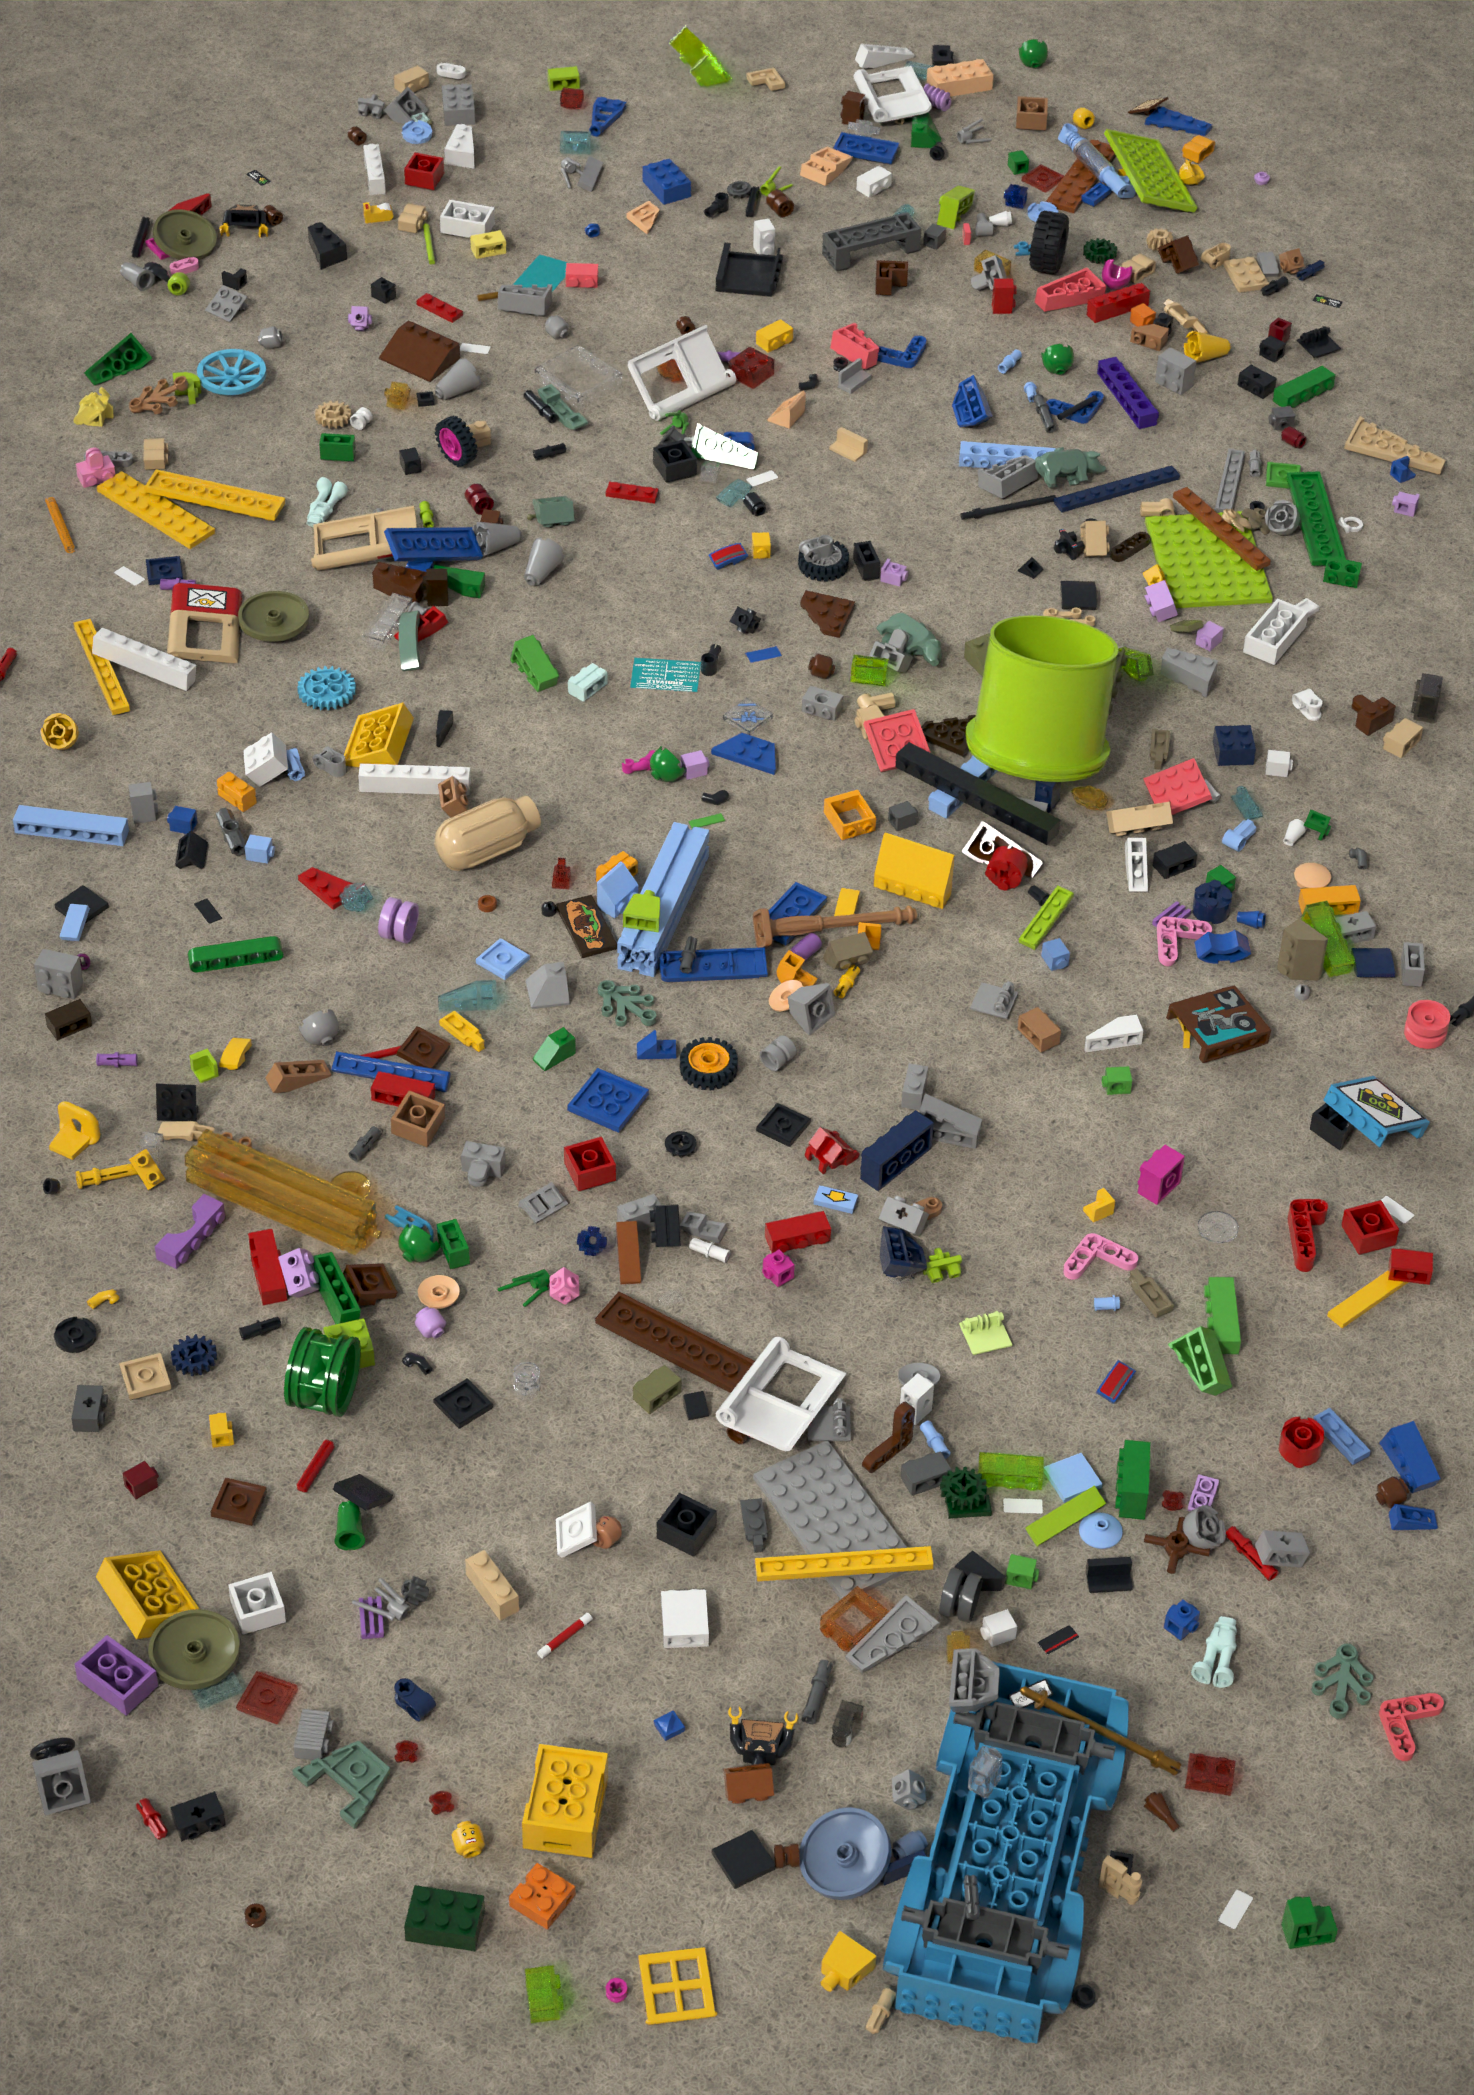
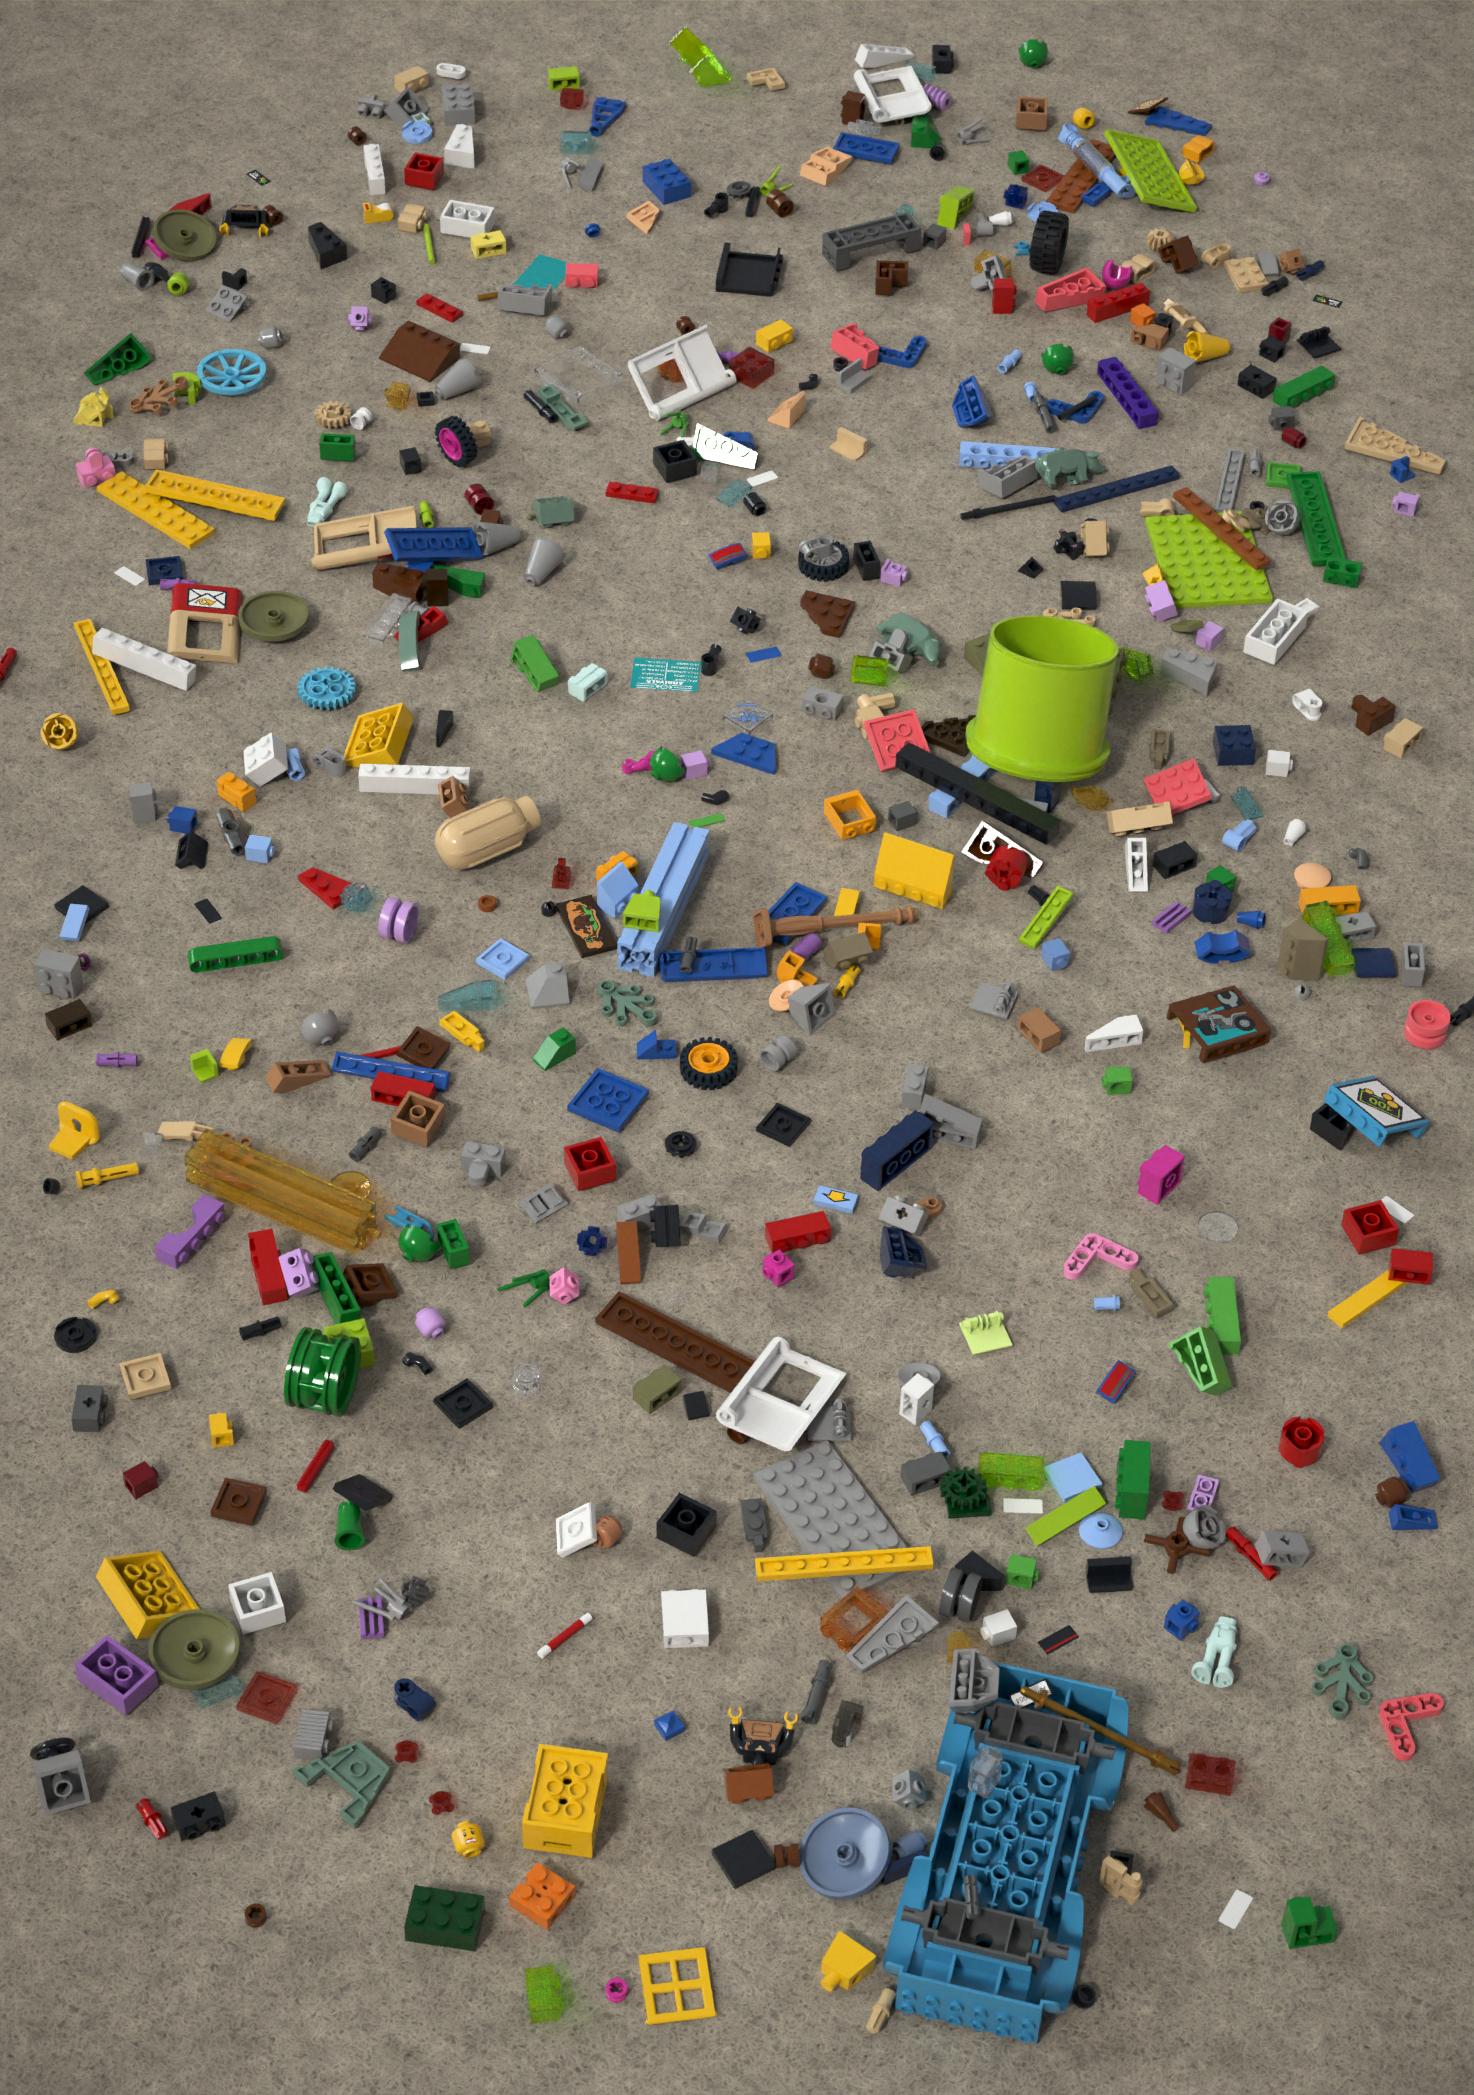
light blue brick [13,805,129,846] -> none
light orange piece [45,497,75,553] -> none
yellow hips [129,1149,166,1190] -> none
black hinge [156,1083,199,1122] -> none
bright pink beam [170,257,199,275] -> none
dark blue gear [171,1334,217,1376] -> none
light nougat dish [418,1275,460,1309] -> none
tan brick [465,1550,519,1621] -> none
black axle [533,443,566,461] -> none
dark grey piece [657,425,686,446] -> none
white axle [689,1238,730,1263] -> none
white brick [753,219,775,255] -> none
red piece [805,1127,860,1174] -> none
white brick [856,166,892,198] -> none
reddish brown beam [862,1401,915,1473] -> none
lime hips [922,1248,962,1283] -> none
light nougat brick [926,59,993,97] -> none
dark green gear [1083,238,1117,264] -> none
yellow panel [1083,1188,1115,1223] -> none
dark brown beam [1111,532,1150,562] -> none
bright pink beam [1157,917,1212,966] -> none
red beam [1287,1199,1328,1272] -> none
green bracket [1304,809,1331,841] -> none
medium blue plate [1313,1408,1370,1465] -> none
white piece [1338,517,1363,533] -> none
clear smoke wedge [1411,673,1443,723] -> none

